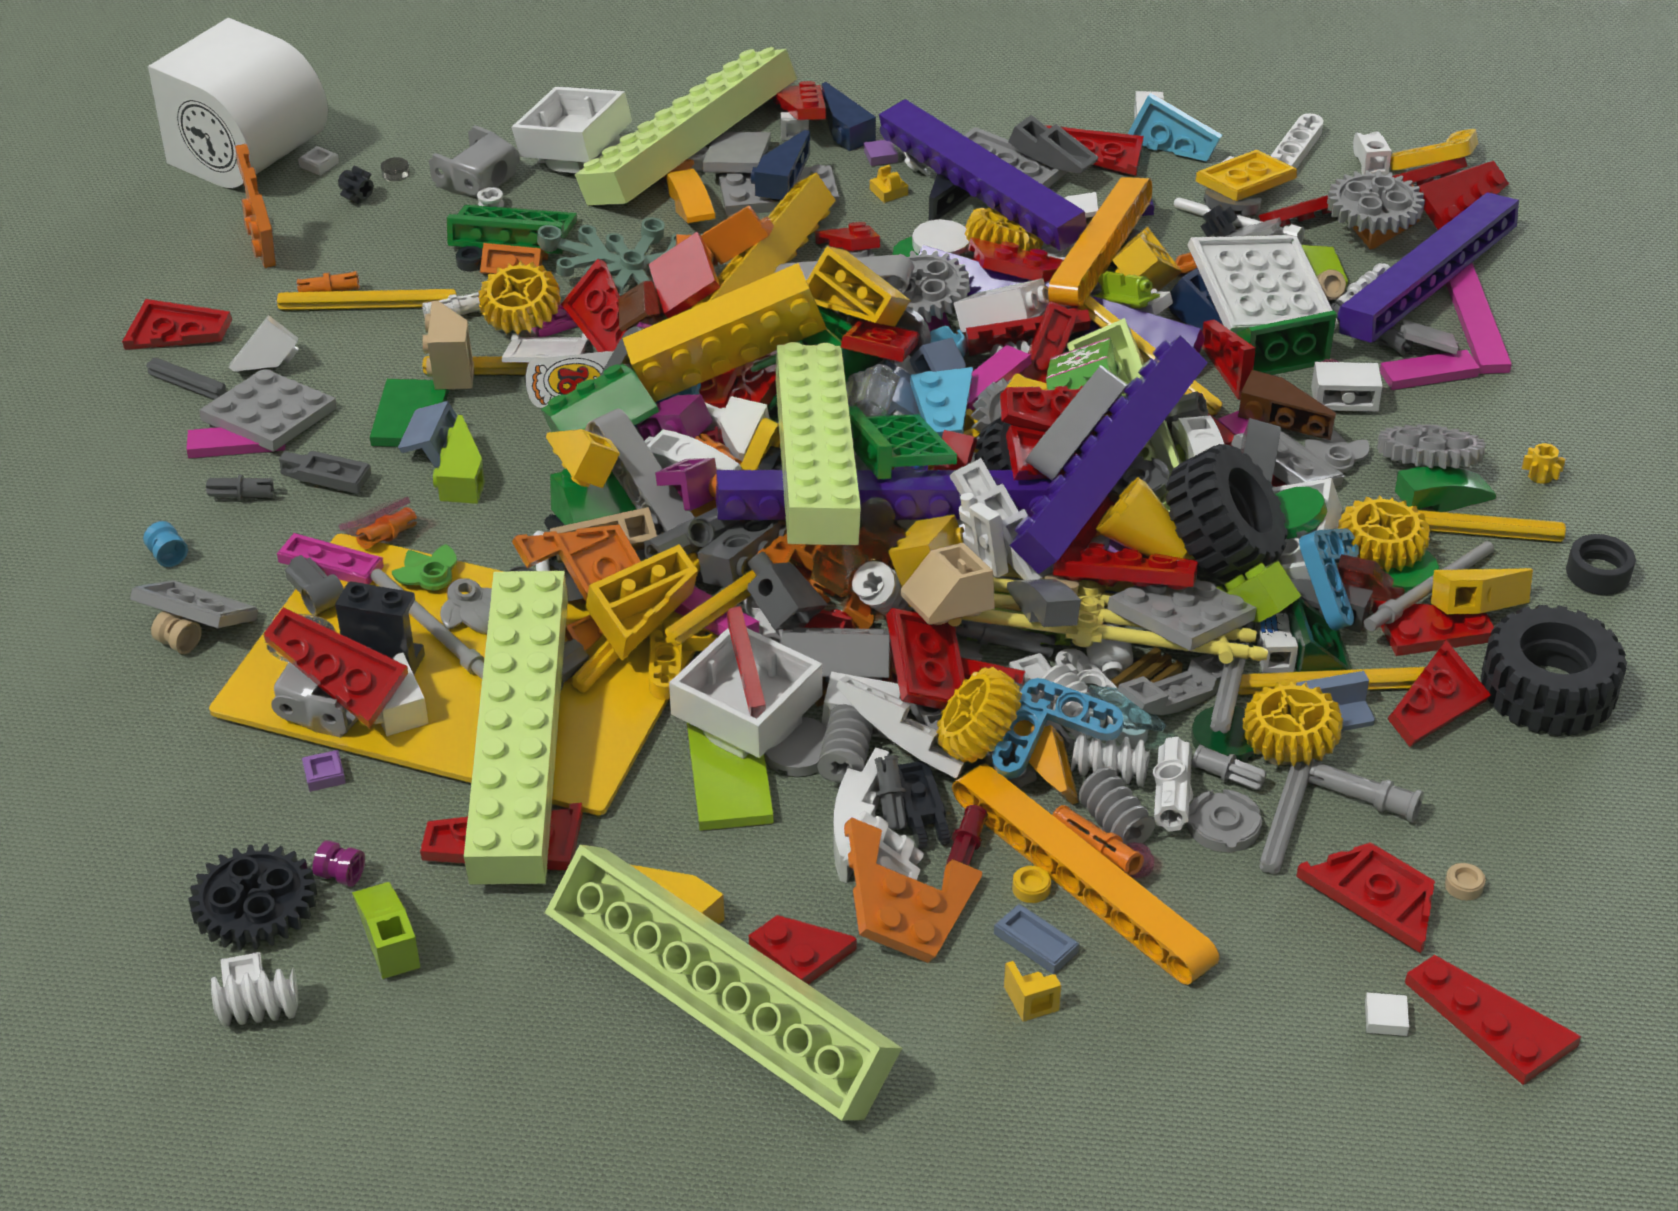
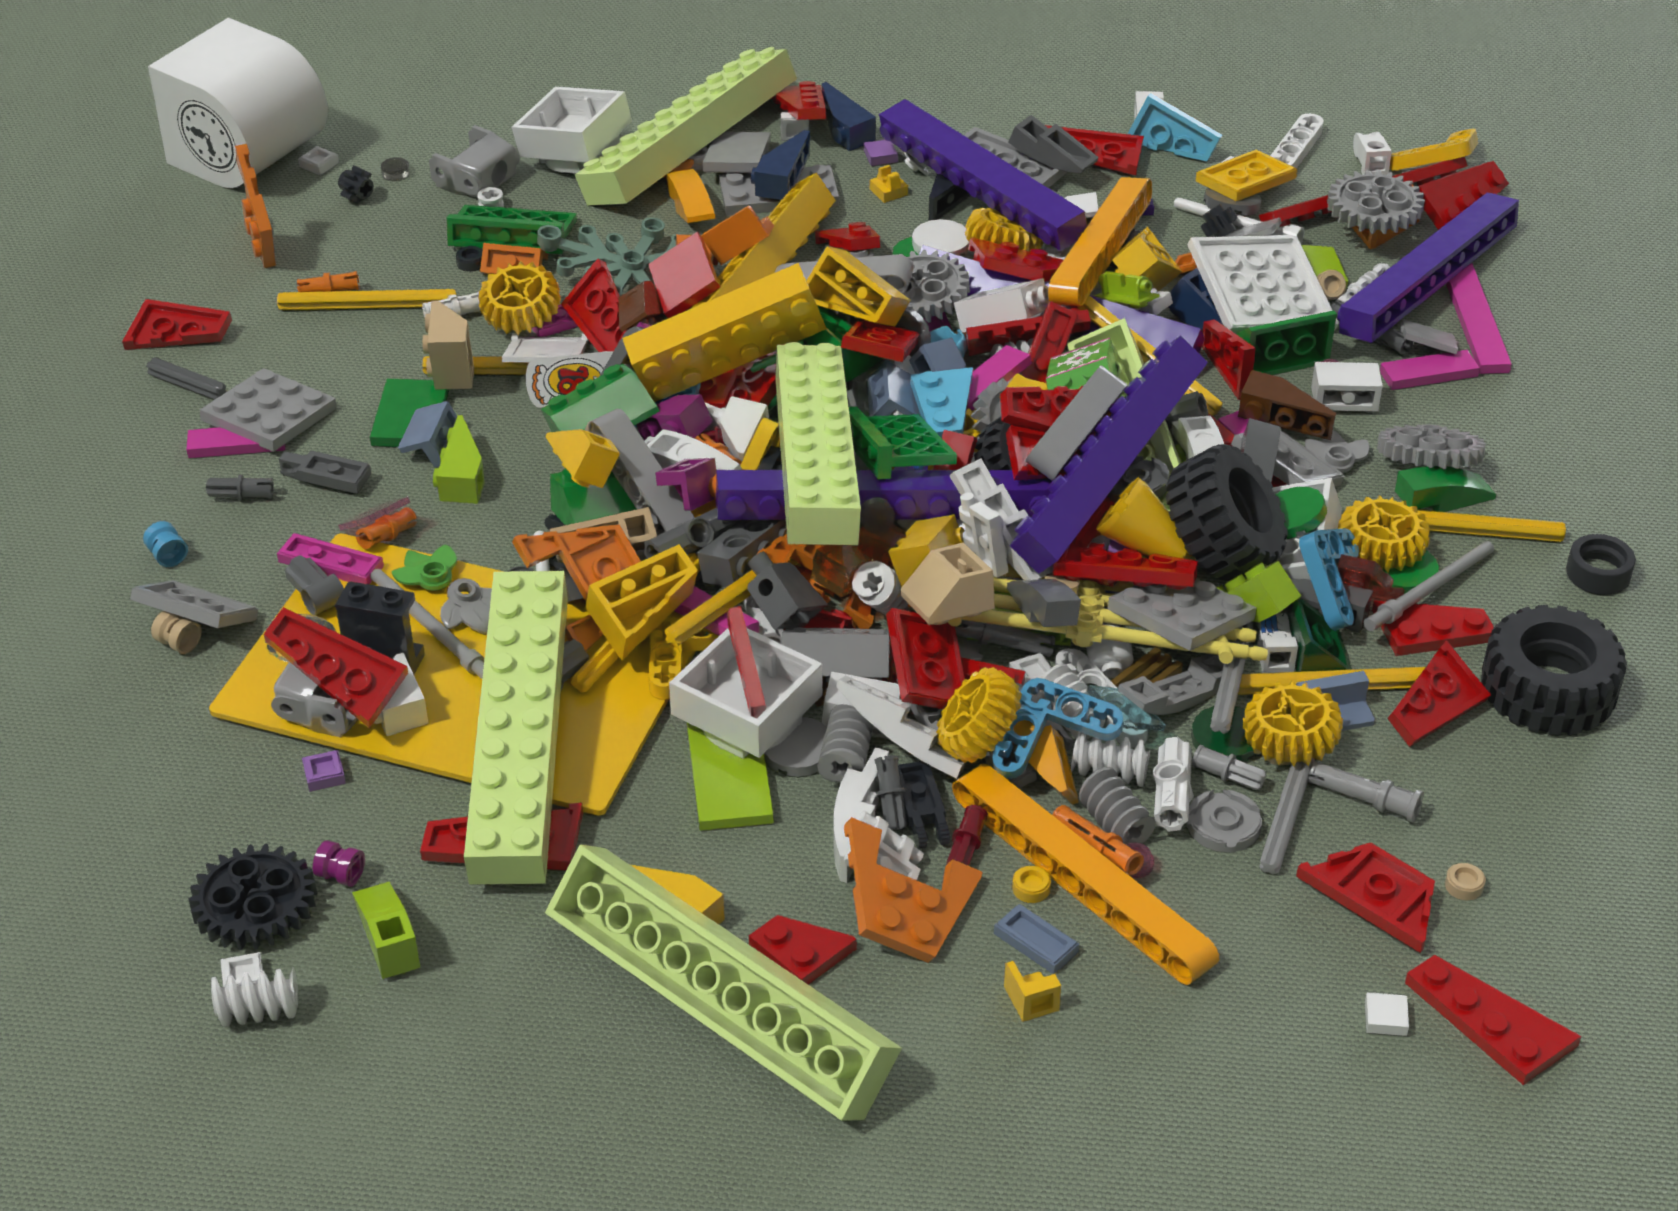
white slope [229,315,299,371] -> none
clear brick [846,364,900,416] -> none
yellow slope [1431,568,1533,614] -> none
yellow gear [1522,443,1566,484] -> none

